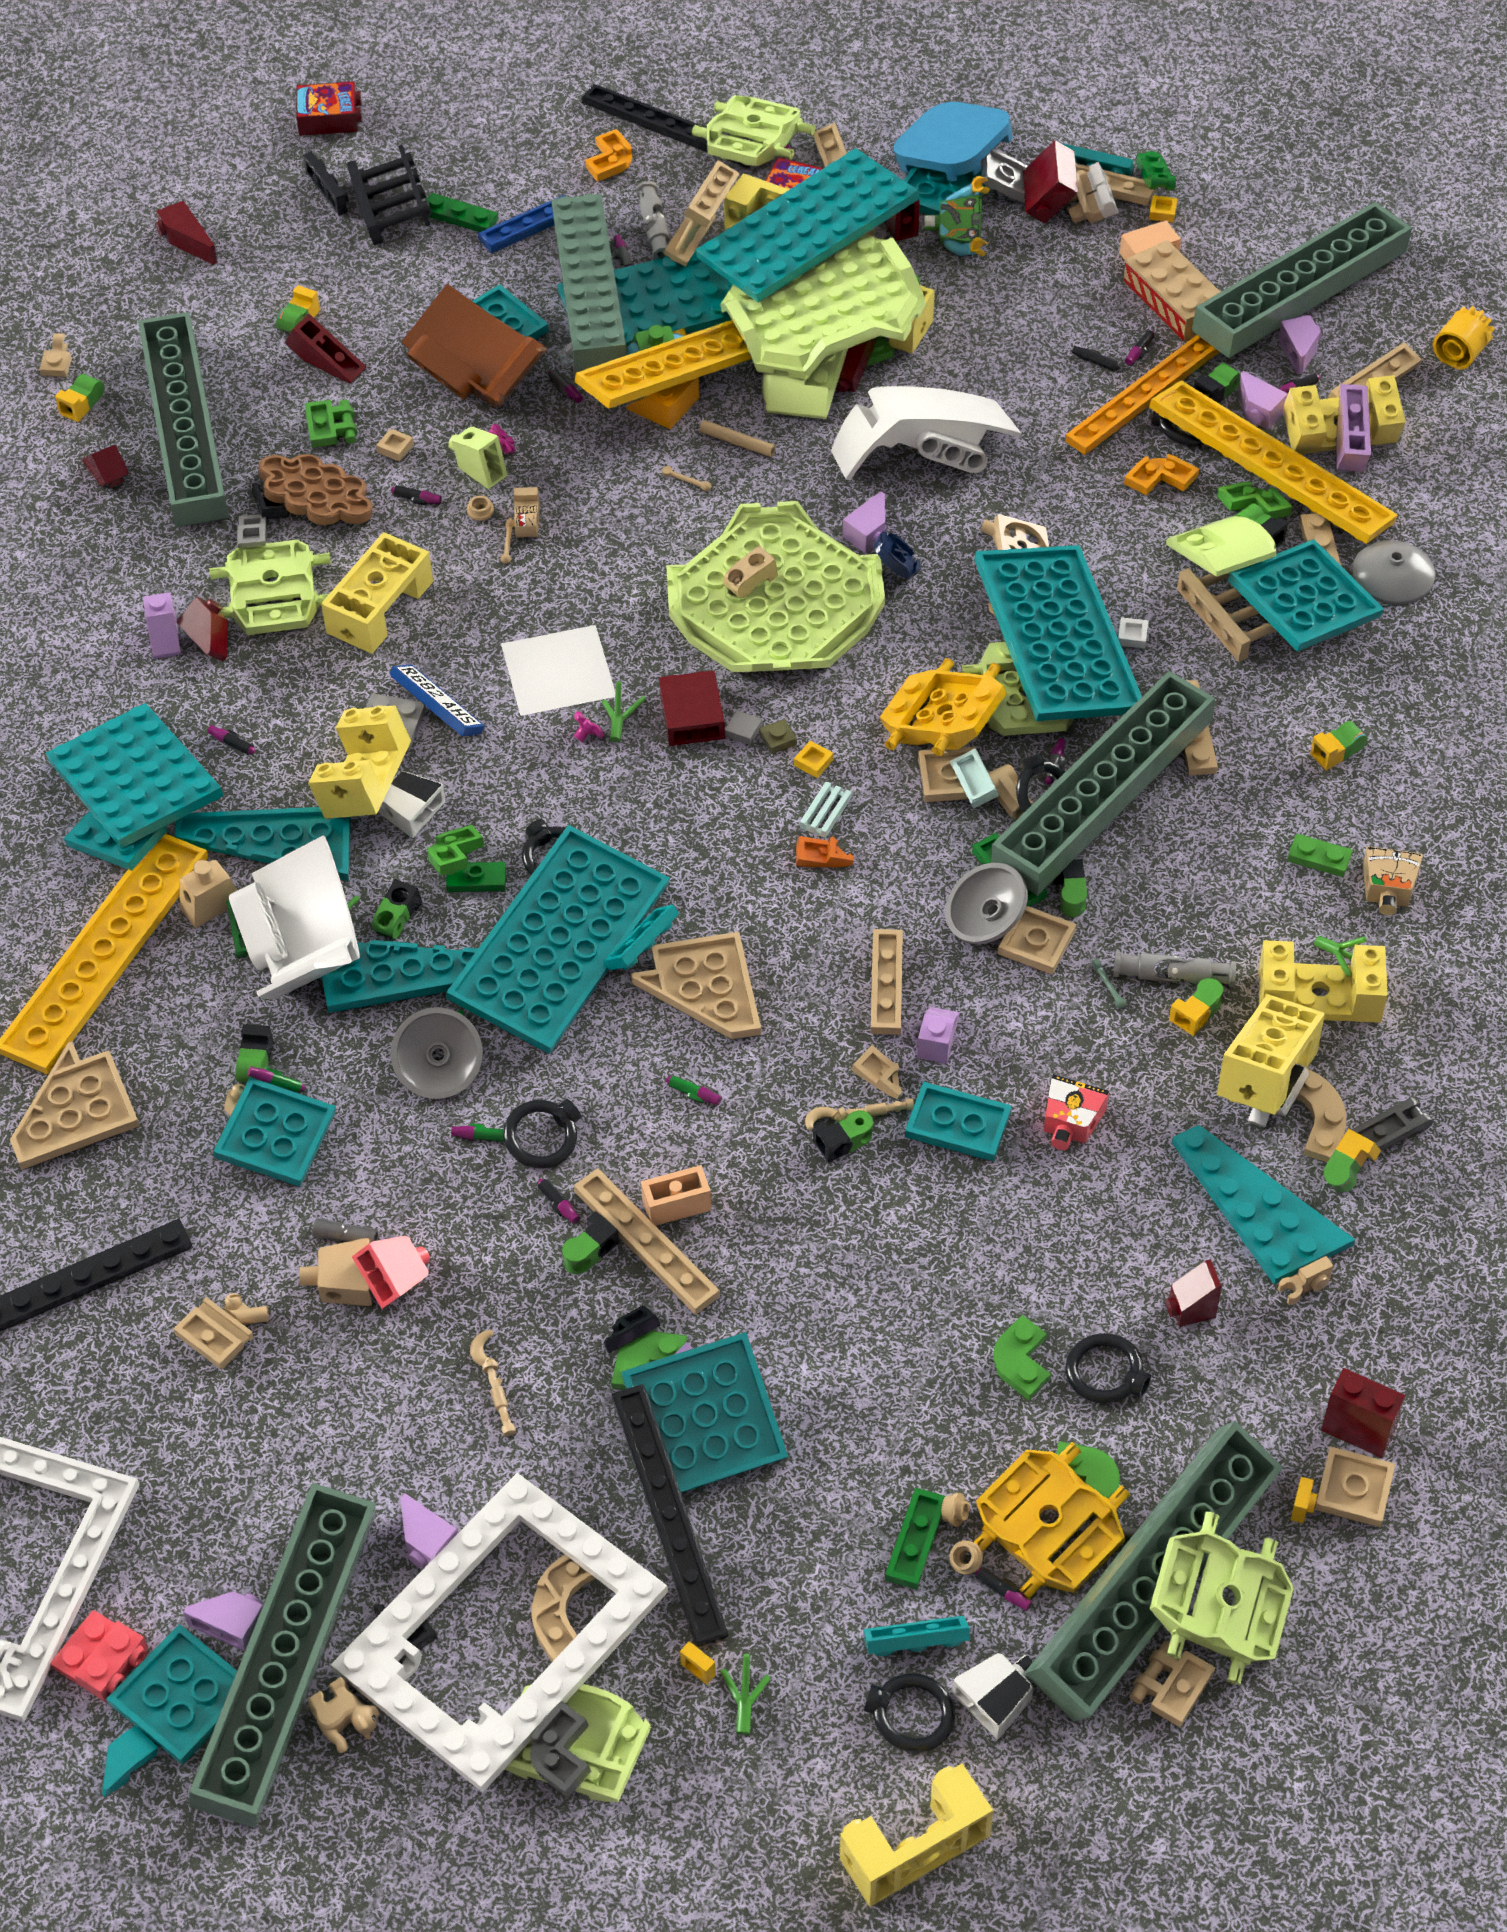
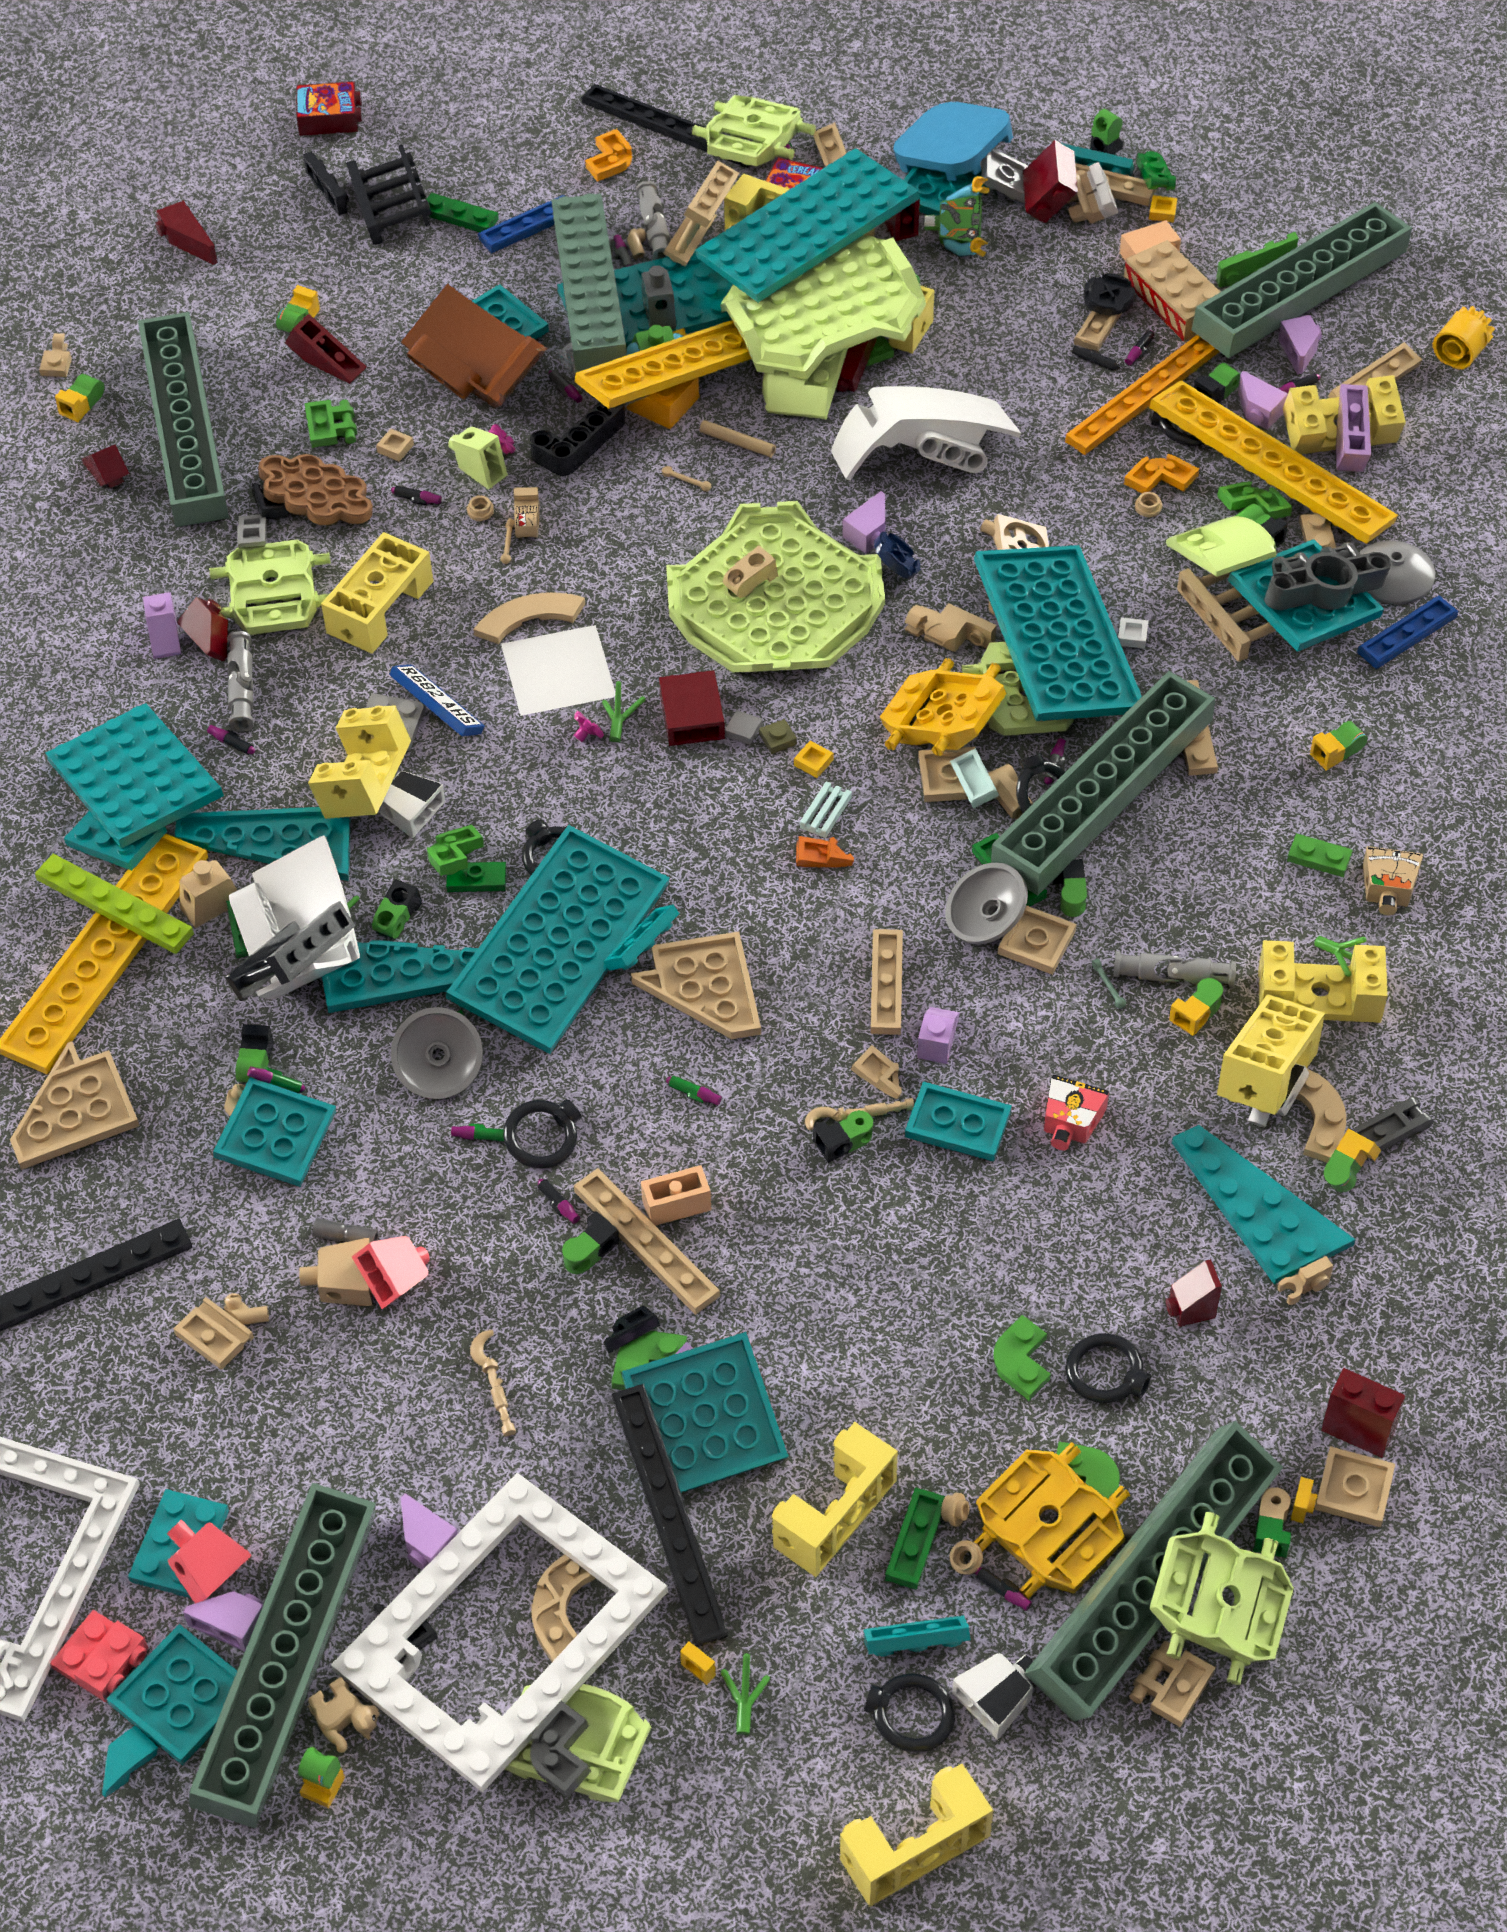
none -> lime plate [35,853,194,954]
none -> teal plate [128,1489,229,1599]
none -> coral torso [167,1520,252,1603]
none -> fence [225,901,356,1001]
none -> light grey piece [227,631,254,732]
none -> leg [298,1746,345,1808]
none -> tan tile [473,592,585,644]
none -> black beam [530,402,625,476]
none -> tan arm [627,228,646,259]
none -> dark grey torso [641,266,676,329]
none -> light yellow plate [772,1422,898,1577]
none -> tan plate [905,603,997,652]
none -> tan tile [1074,311,1122,351]
none -> black tile [1083,273,1135,316]
none -> bright green leg [1090,109,1124,155]
none -> tan plate [1135,492,1162,517]
none -> bright green wing [1216,231,1298,287]
none -> leg [1253,1487,1291,1558]
none -> dark grey piece [1264,542,1392,610]
none -> blue tile [1357,595,1459,669]

